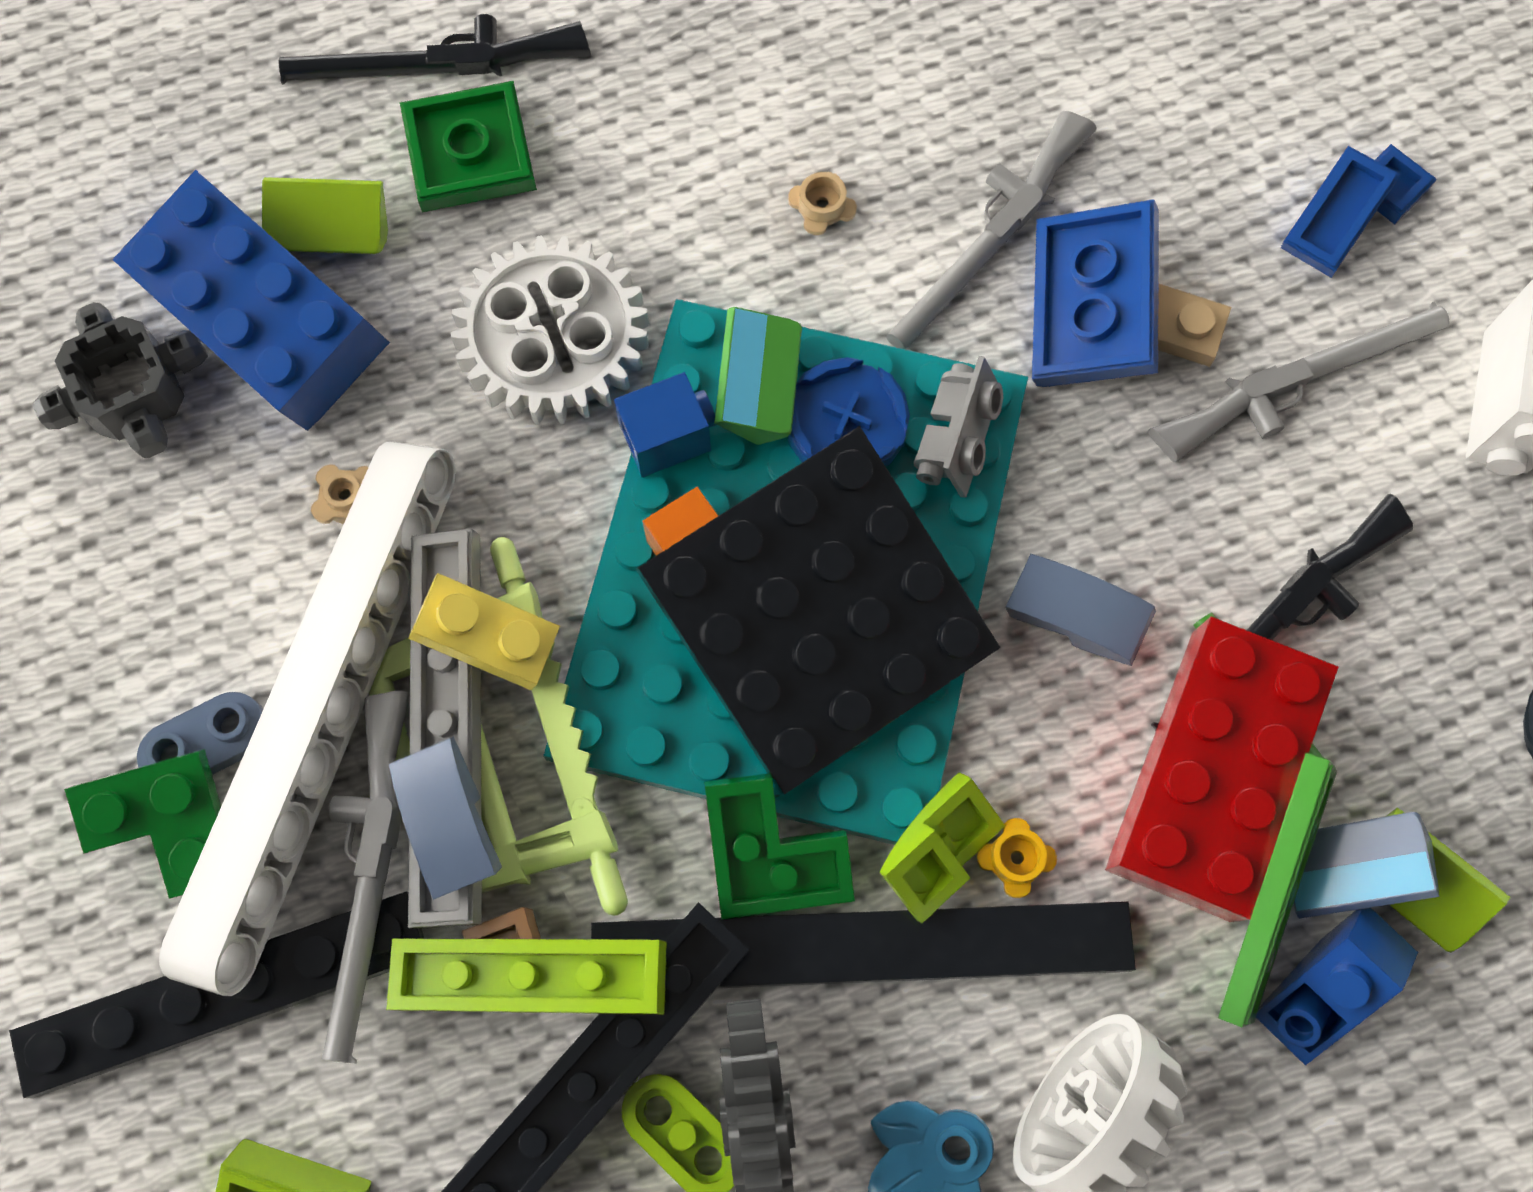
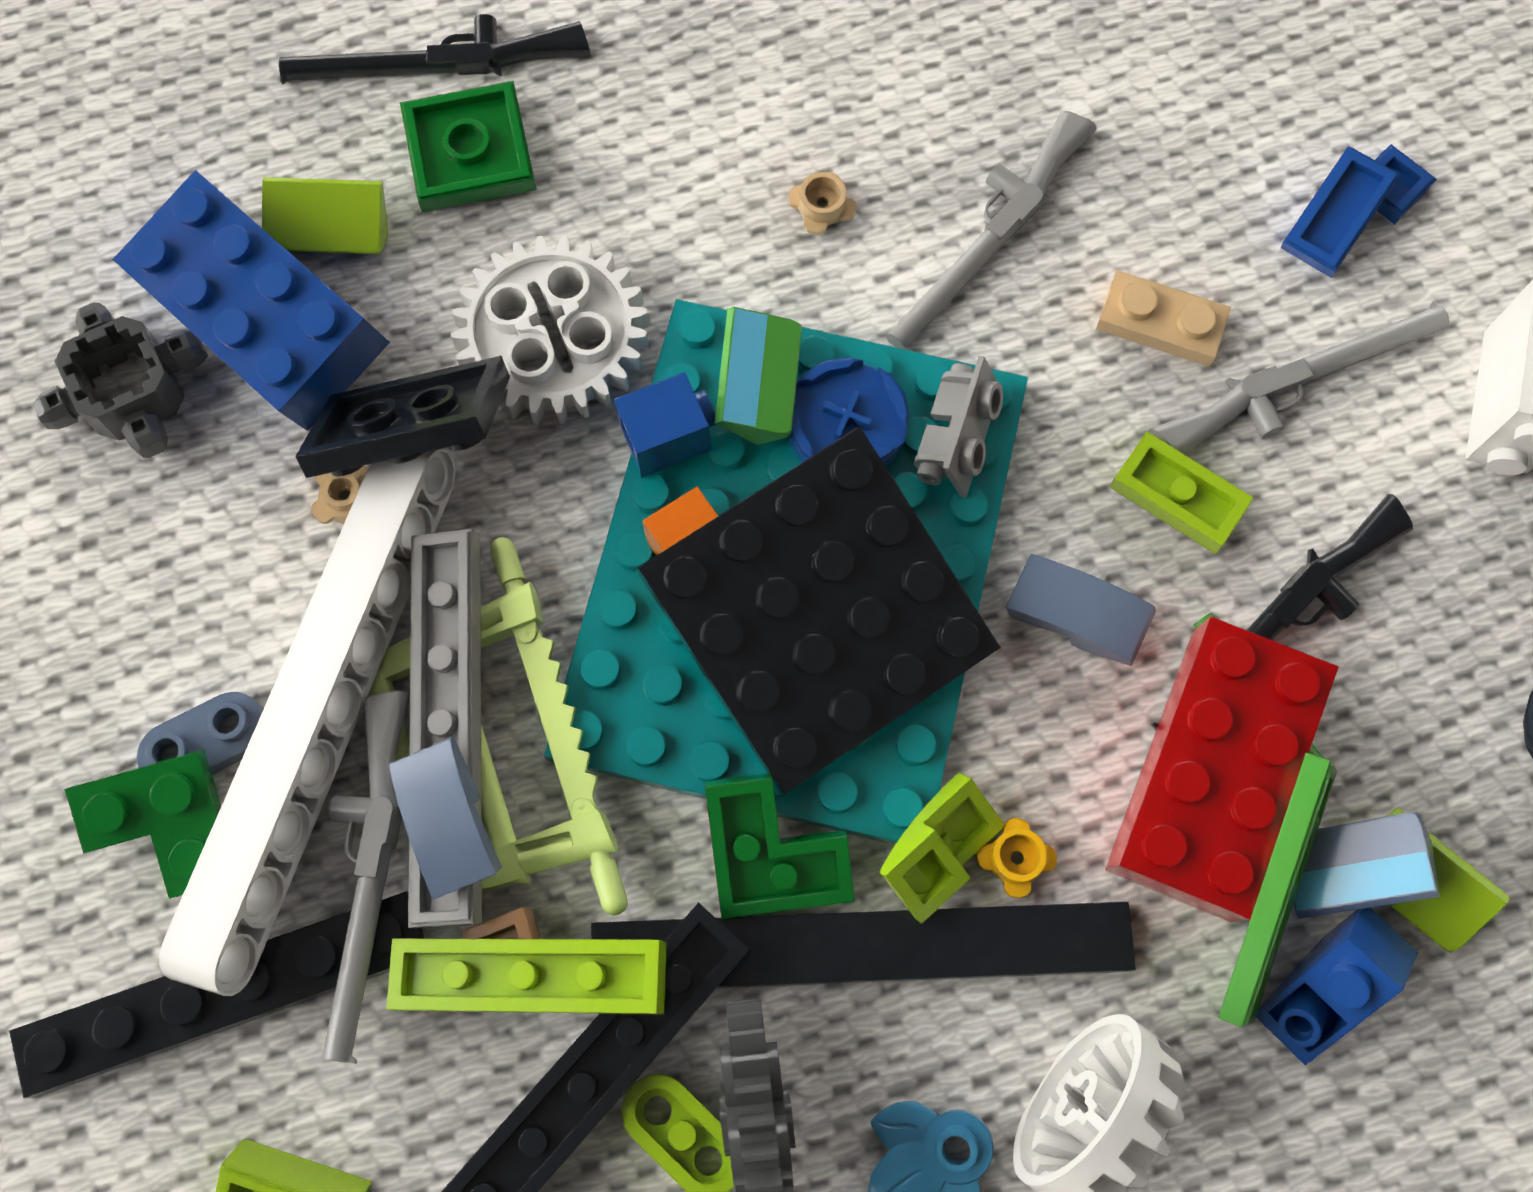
light yellow plate [408,573,560,690] -> none
blue tile [1032,199,1159,387] -> none
none -> black plate [295,356,510,478]
none -> lime plate [1110,431,1254,555]

